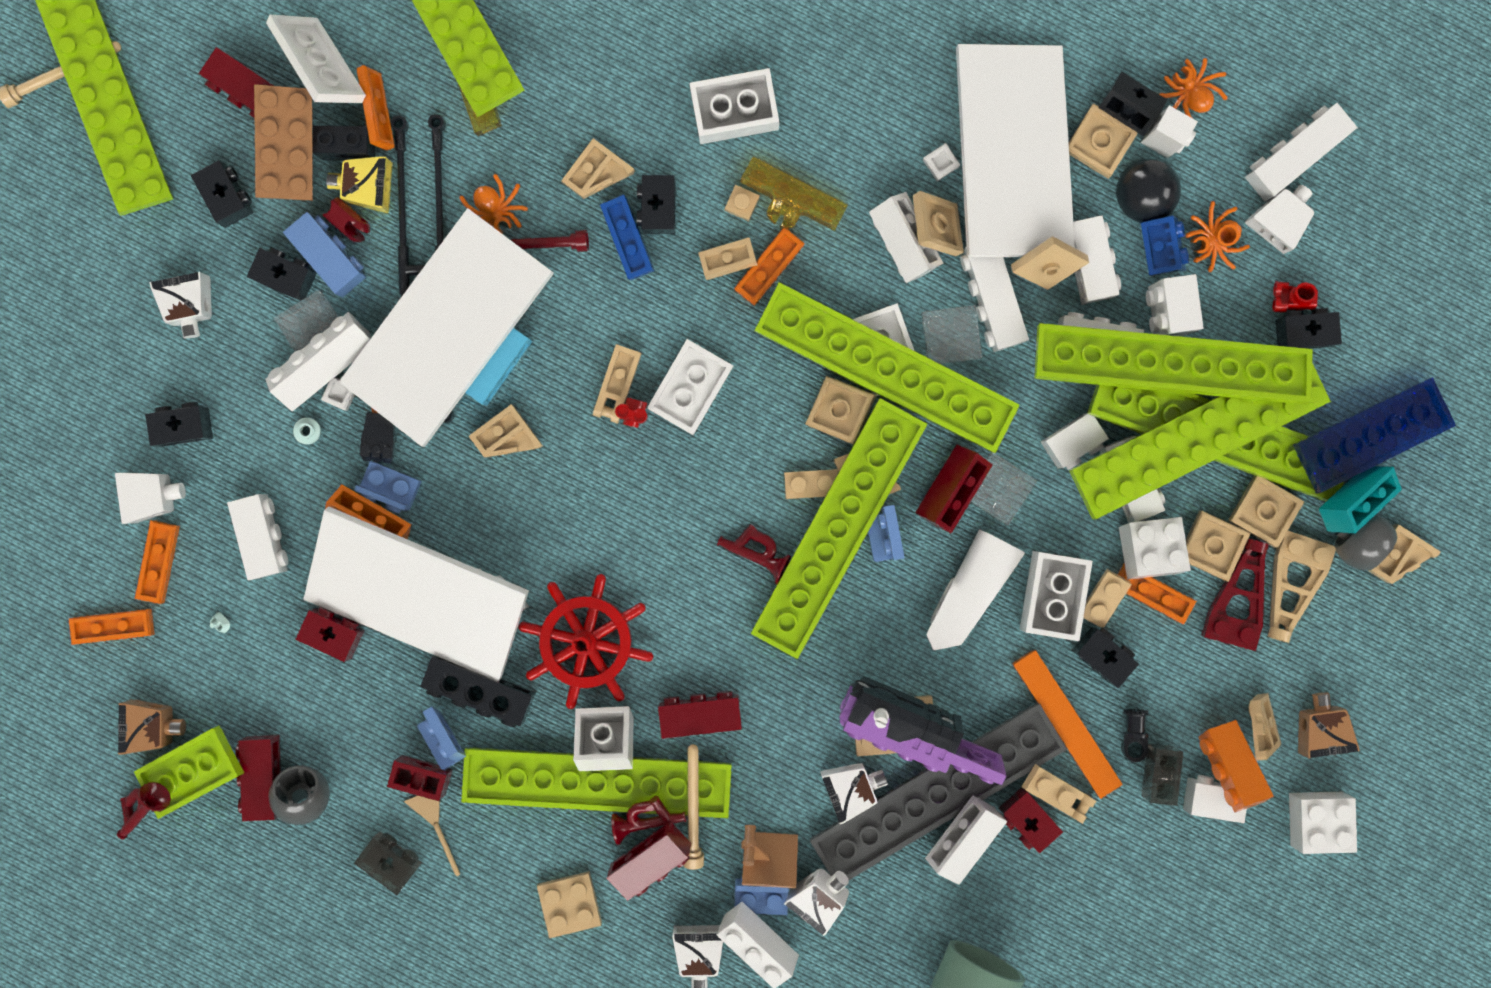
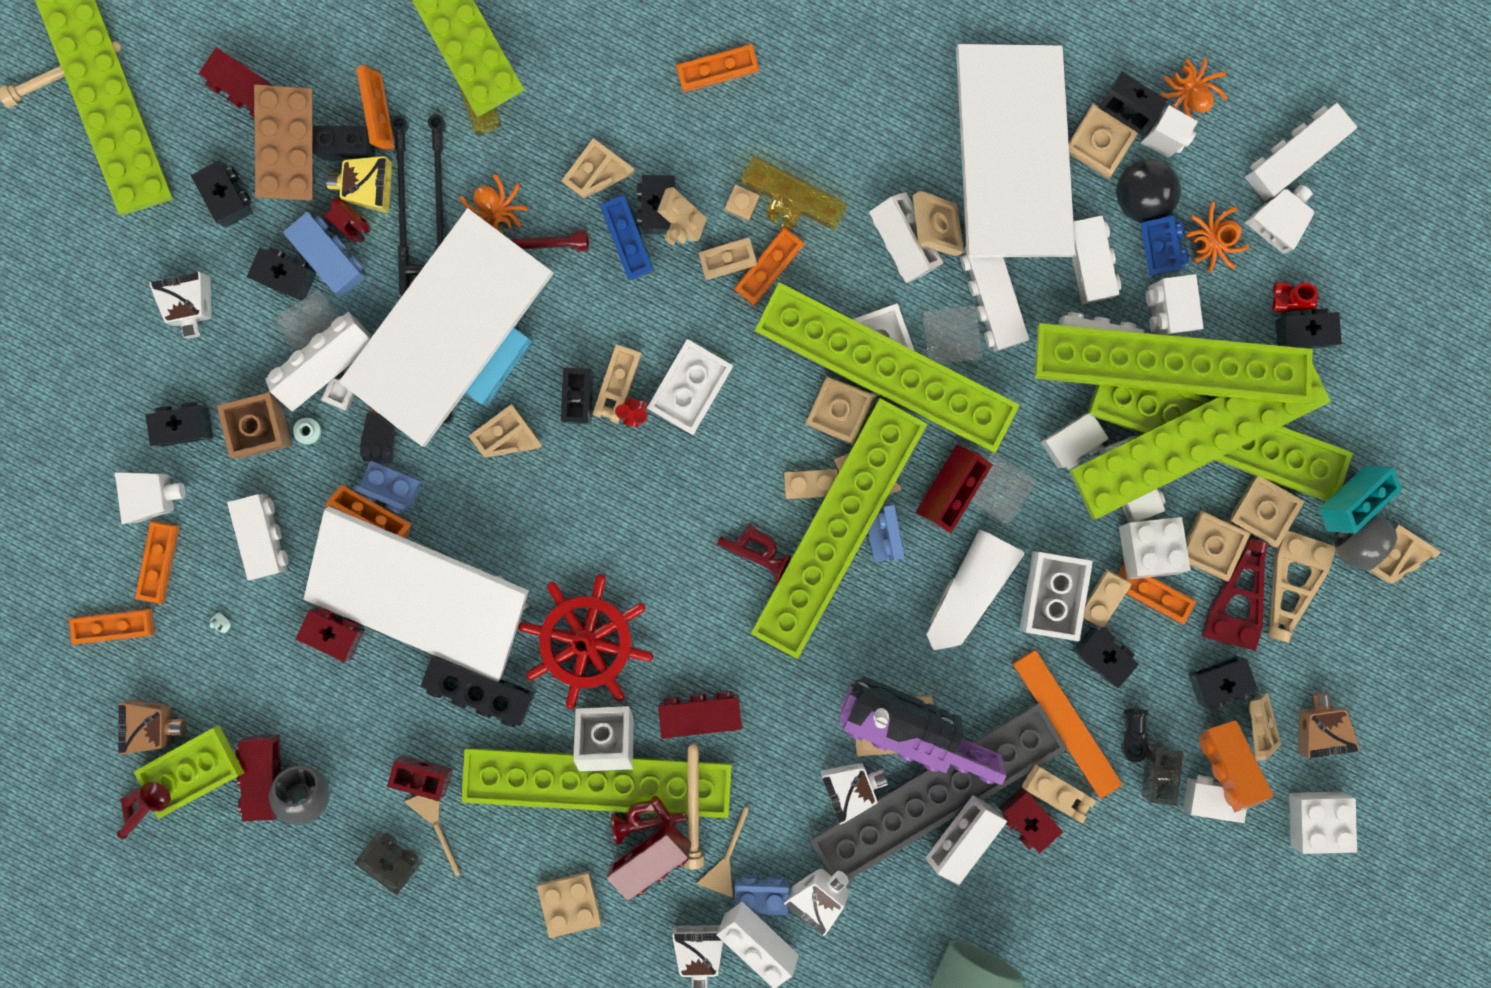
white plate [266,15,366,103] -> none
medium blue bracket [417,706,466,770] -> none
white brick [689,68,779,144] -> none
medium nougat plate [741,825,798,888] -> none
white tile [923,143,960,182] -> none
tan plate [1011,236,1090,290] -> none
clear blue plate [1293,377,1456,493] -> none
none -> medium nougat brick [217,392,293,459]
none -> black brick [561,368,594,425]
none -> tan plate [657,187,707,246]
none -> orange tile [676,44,759,93]
none -> tan piece [696,806,749,898]
none -> black brick [1188,656,1258,709]

